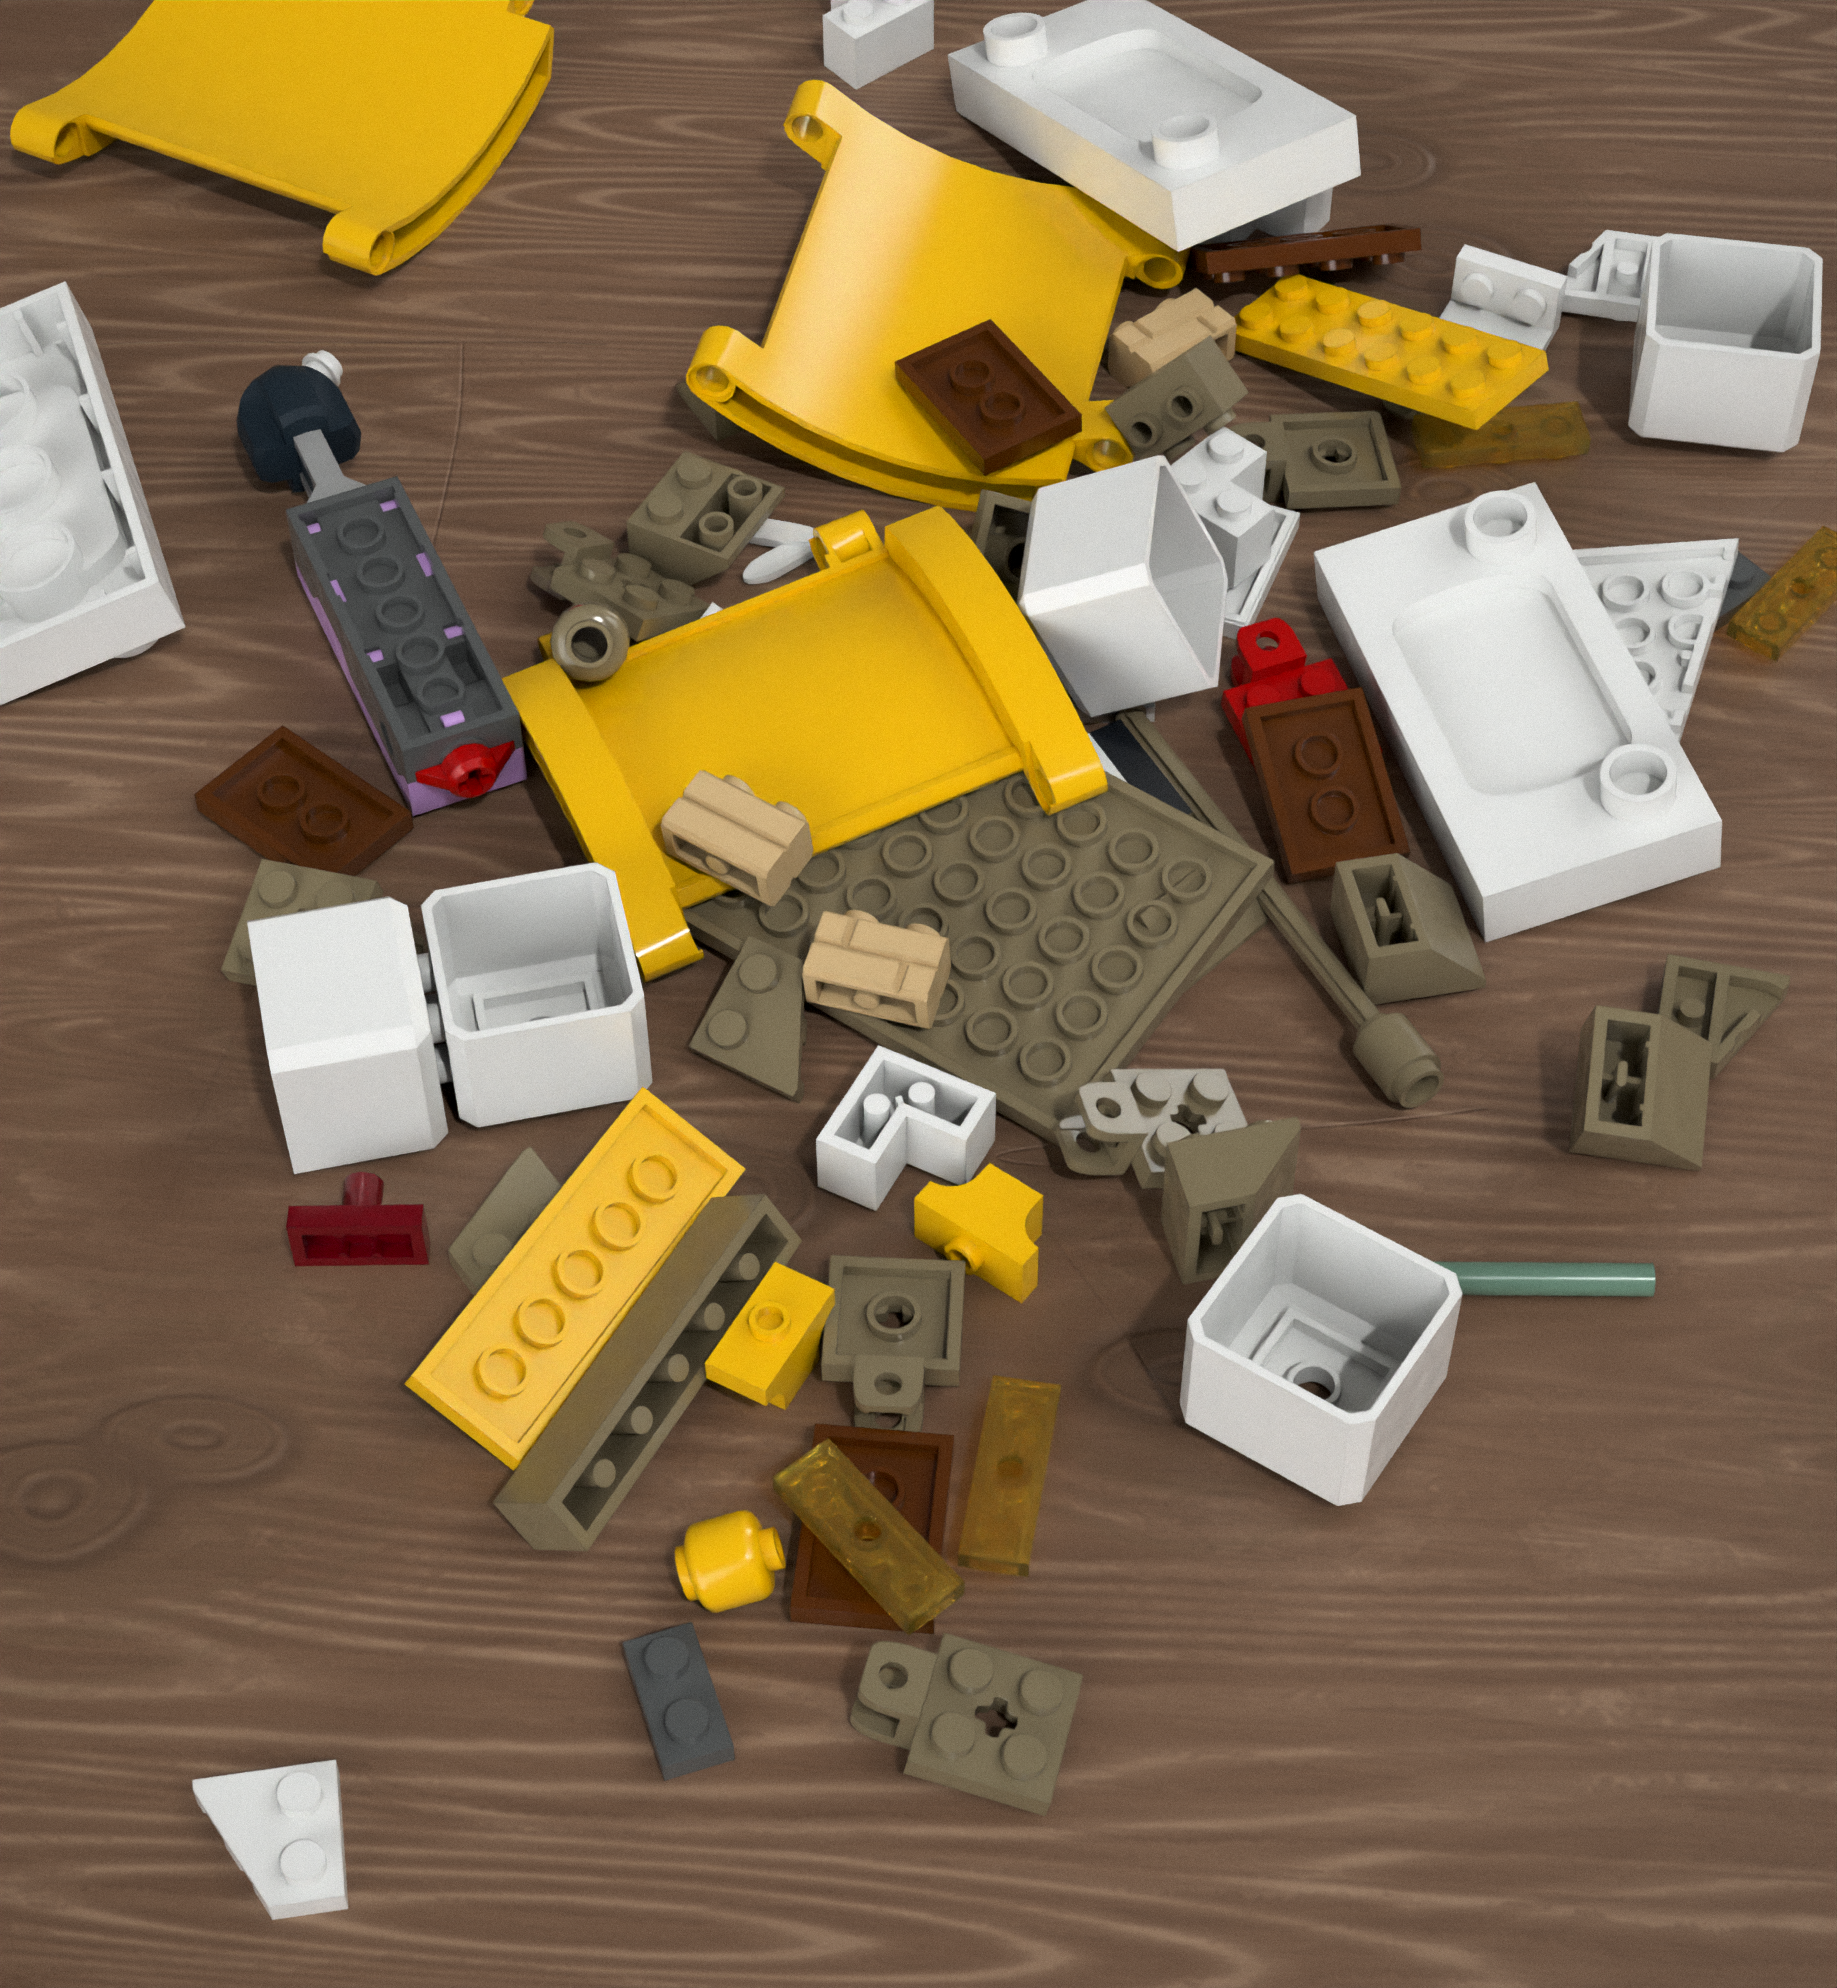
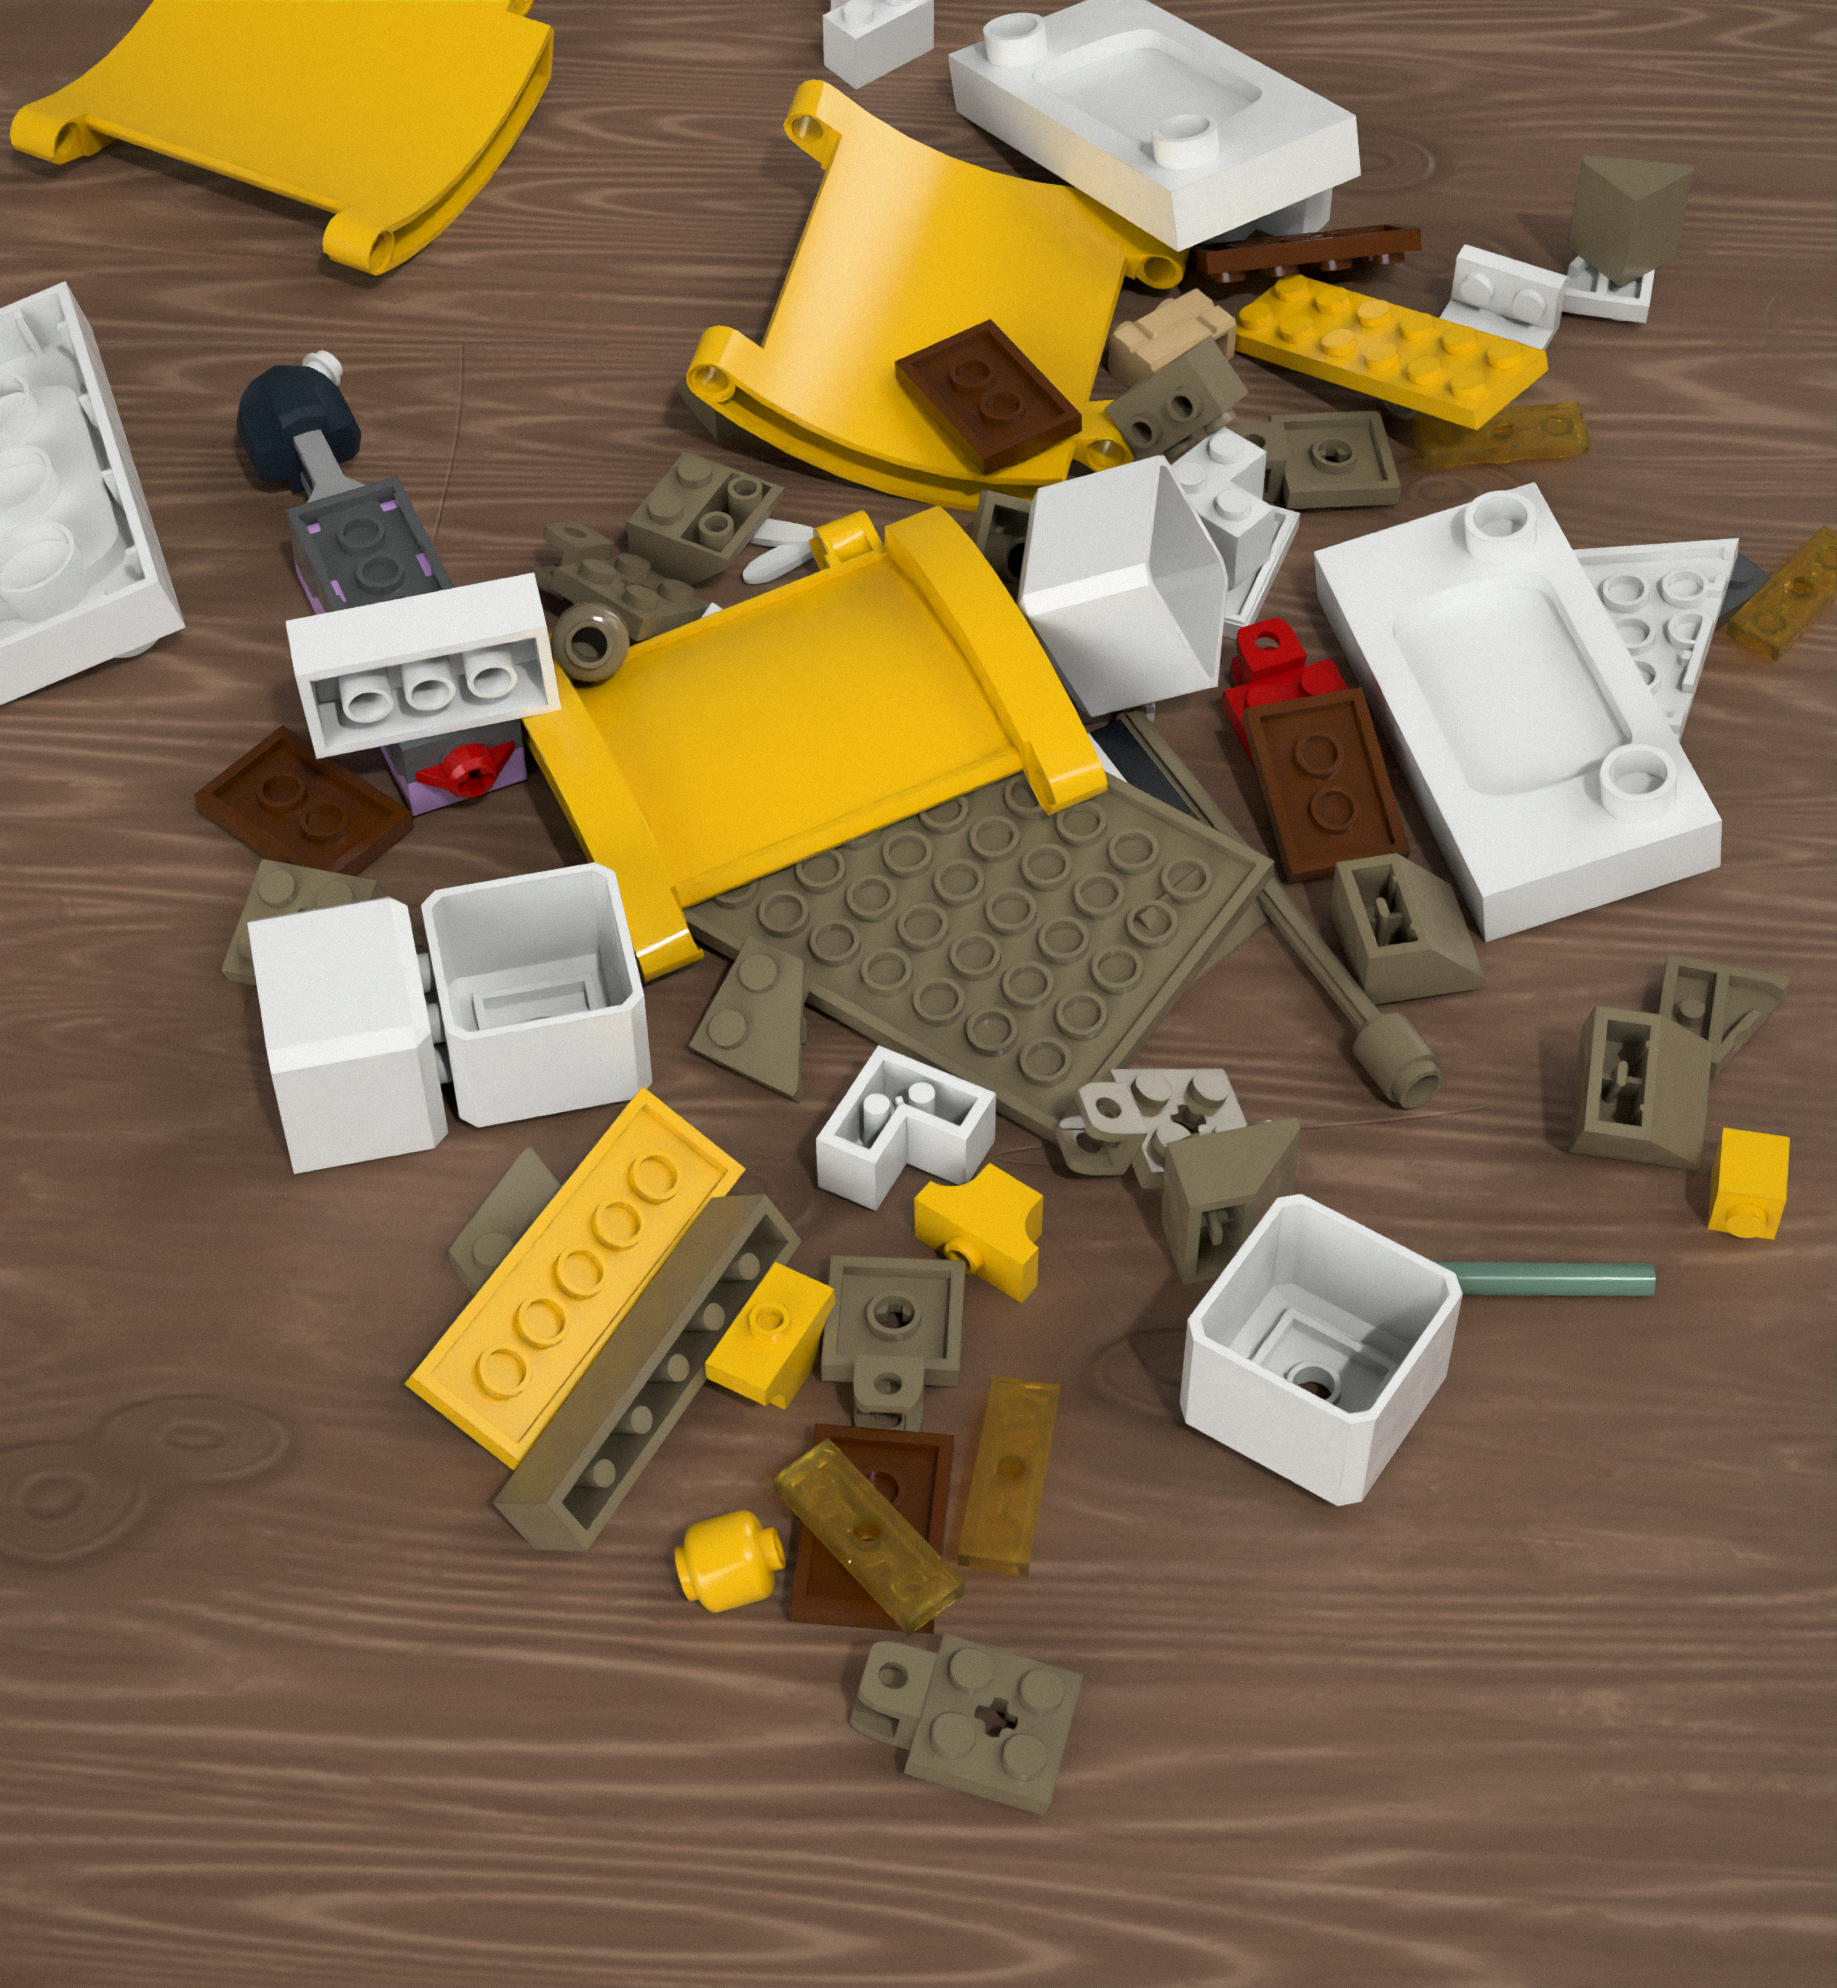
white wing [192,1759,348,1920] -> none
dark red tile [286,1172,431,1266] -> none
dark grey plate [623,1622,735,1781] -> none
tan brick [661,770,813,907] -> none
tan brick [802,910,951,1029] -> none
white plate [1628,233,1823,453] -> none
none -> white brick [285,573,561,759]
none -> dark tan slope [1568,155,1694,288]
none -> yellow brick [1707,1127,1790,1240]

